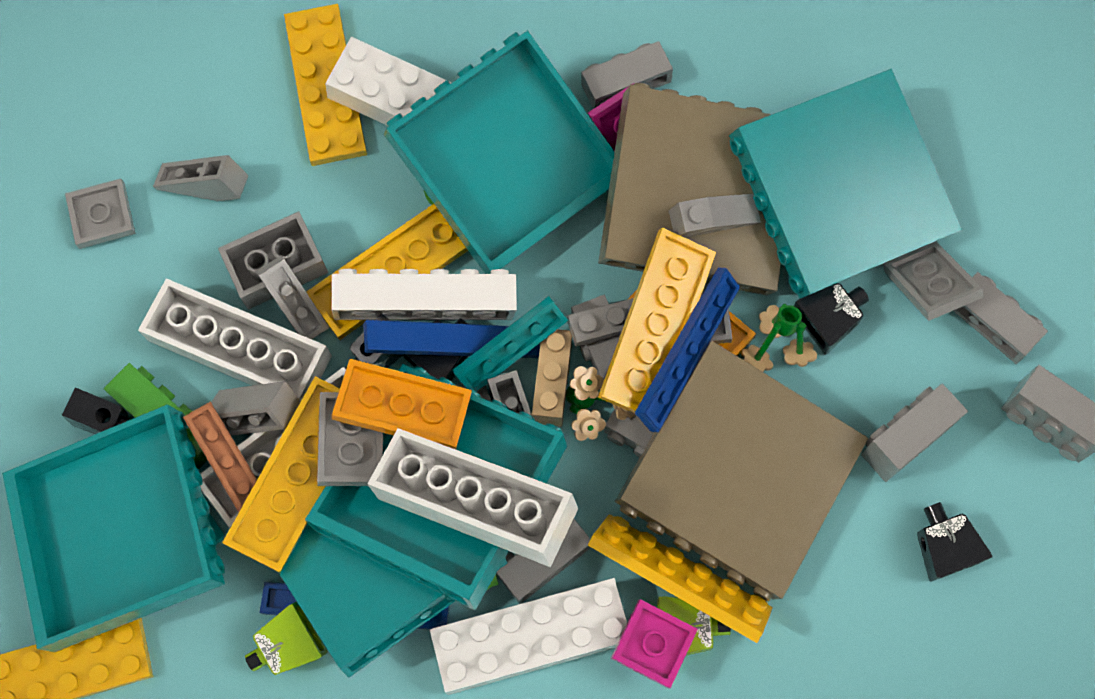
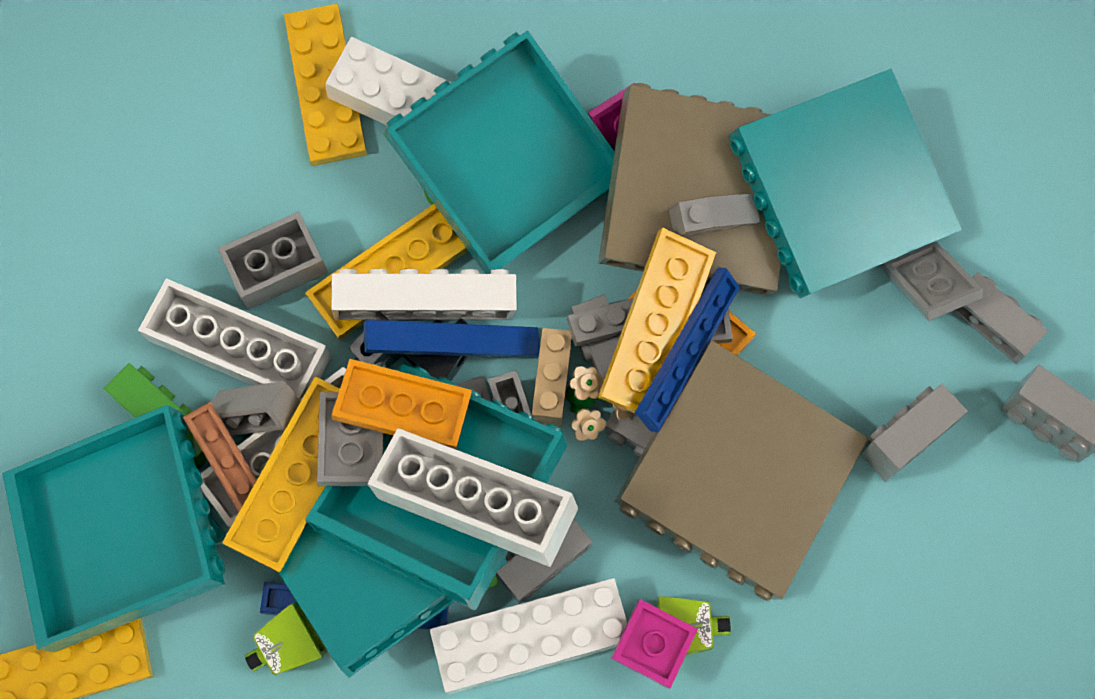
black torso [62,387,131,434] -> none
light grey plate [65,179,136,249] -> none
light grey slope [153,155,248,201] -> none
light grey plate [256,255,330,339] -> none
teal plate [453,296,568,392] -> none
light grey brick [581,41,673,109] -> none
yellow plate [588,514,773,643] -> none
plant [741,304,817,372] -> none
black torso [794,283,869,355] -> none
black torso [917,502,993,582] -> none

